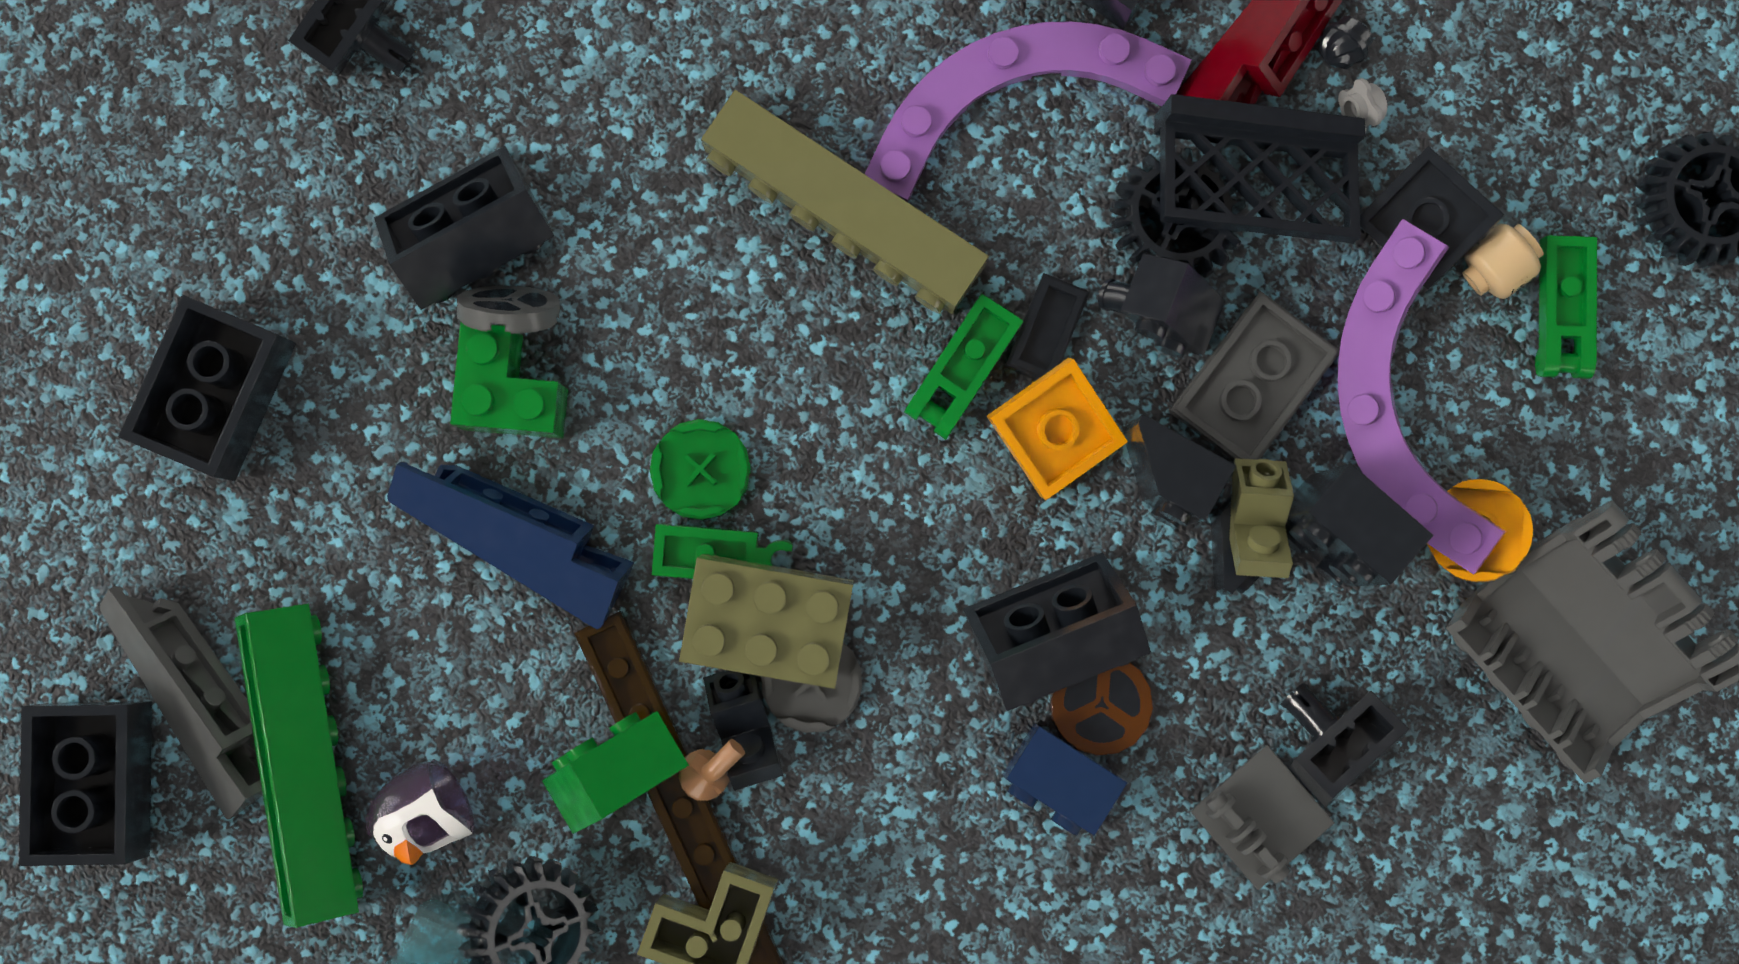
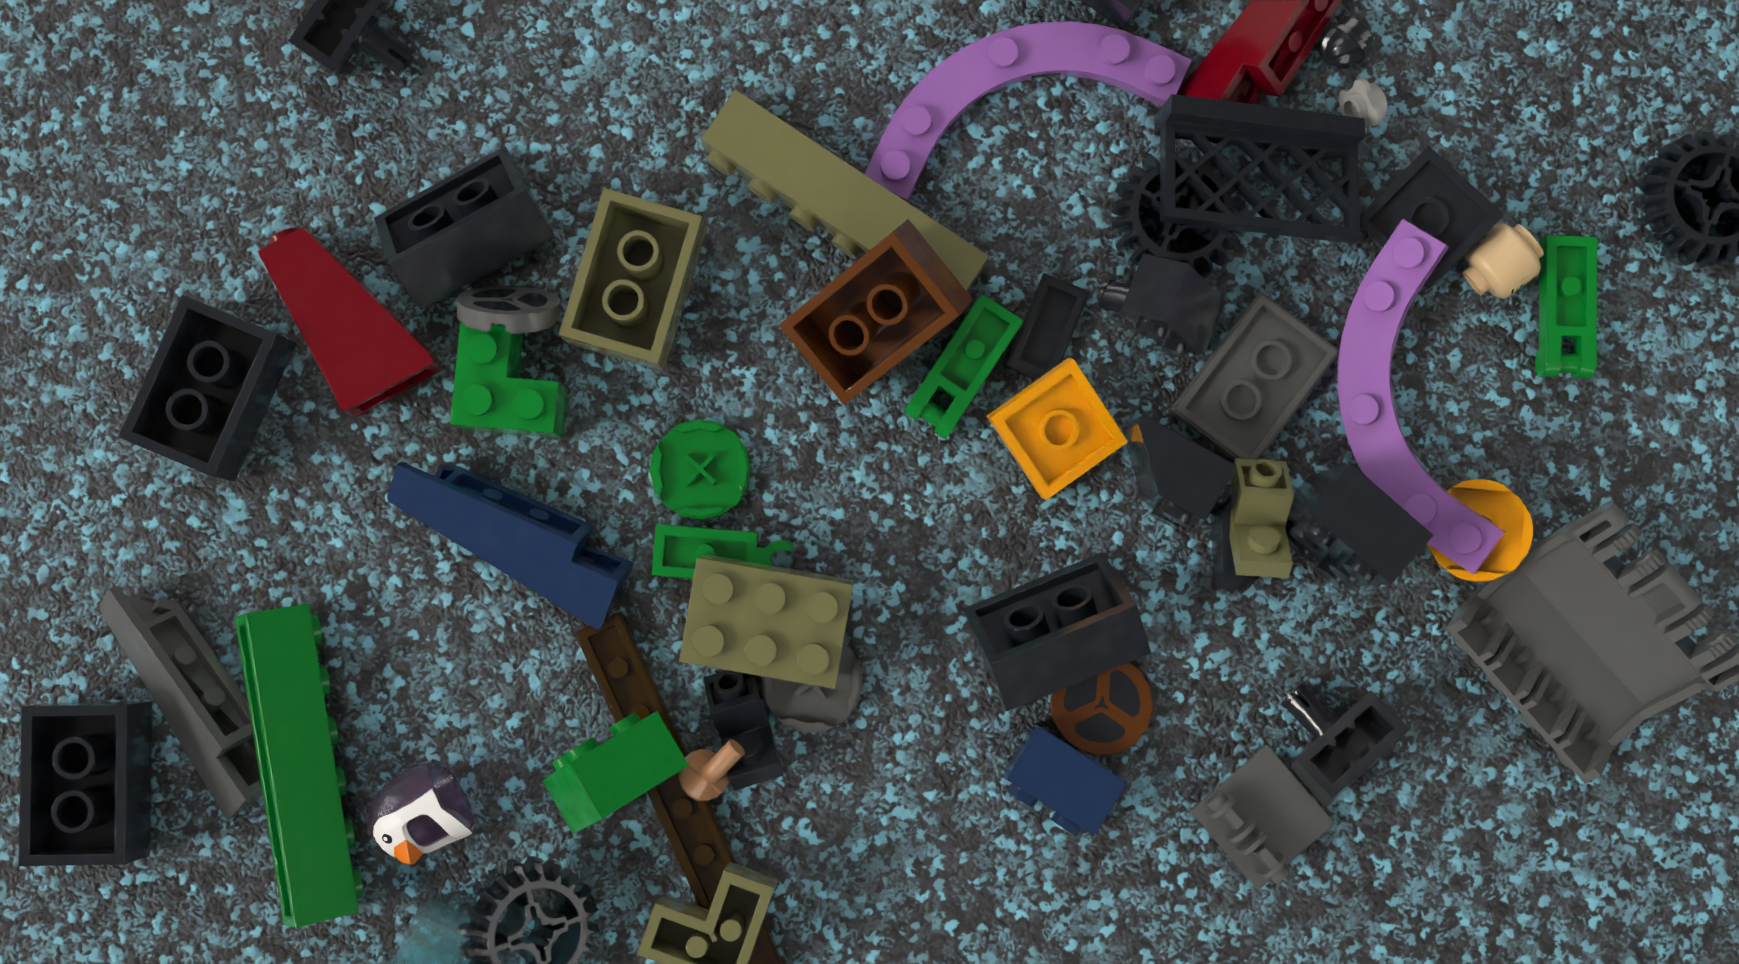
none -> dark red slope [257,227,445,417]
none -> olive brick [558,188,707,372]
none -> reddish brown brick [779,219,973,405]

